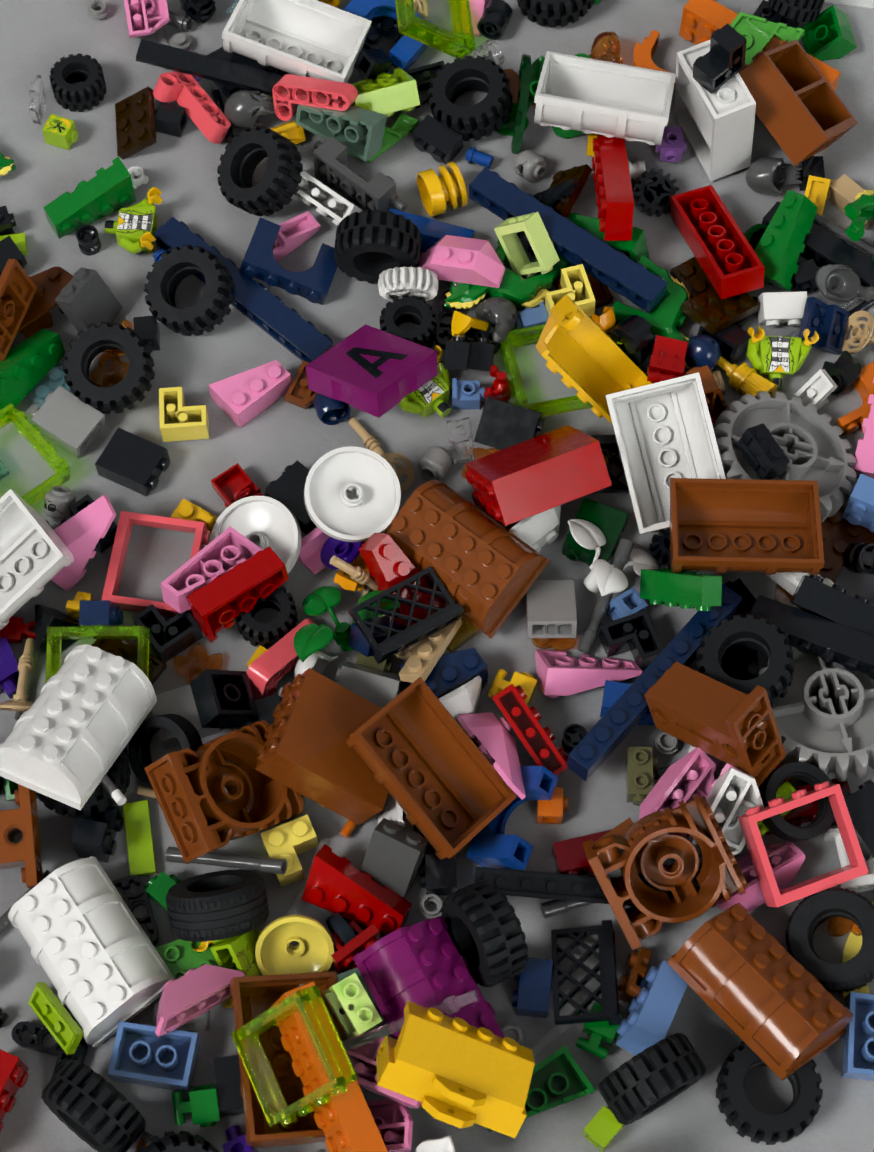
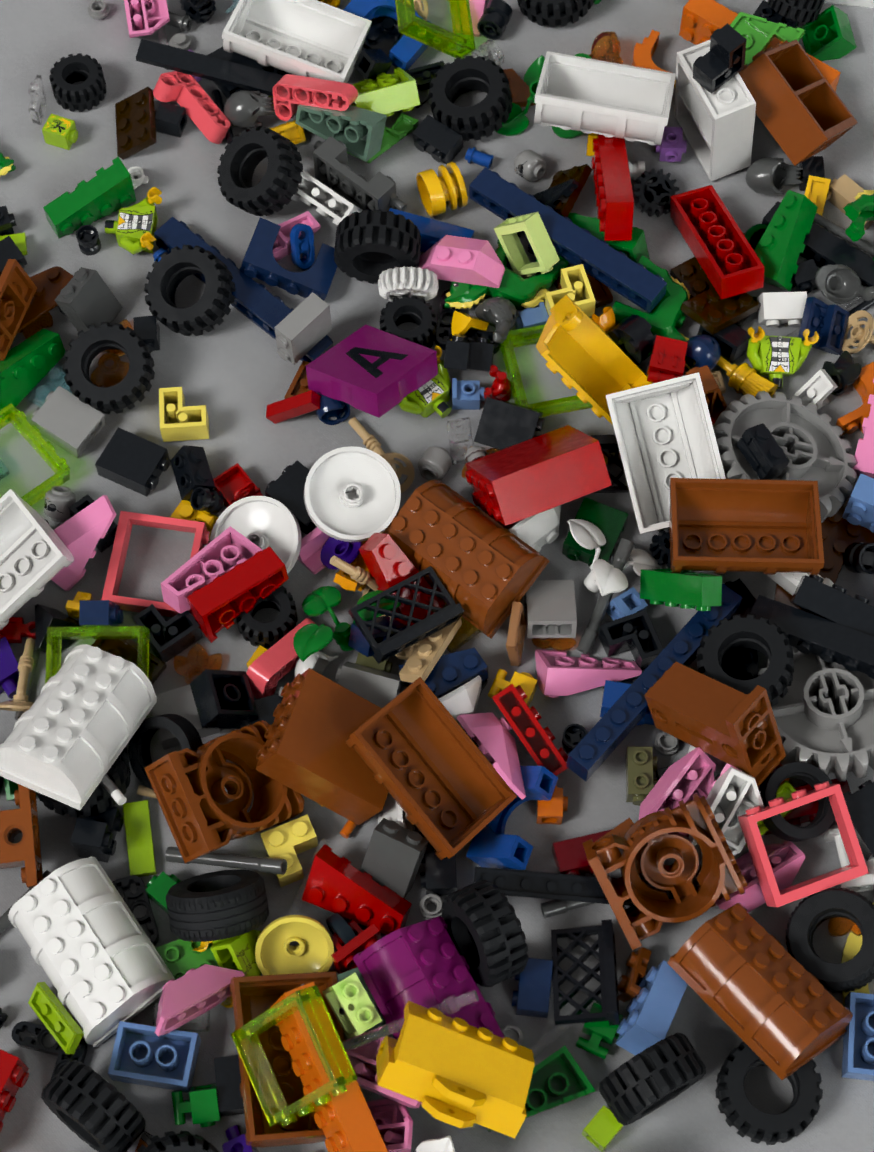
bright pink wedge [208,360,292,428] -> none
dark green tile [511,54,531,154] -> none
none -> black brick [170,445,215,501]
none -> black wheel [190,487,224,513]
none -> red piece [266,390,321,424]
none -> light grey brick [274,292,332,365]
none -> blue plate [290,223,315,269]
none -> light grey plate [464,446,487,463]
none -> medium nougat tile [506,601,527,666]

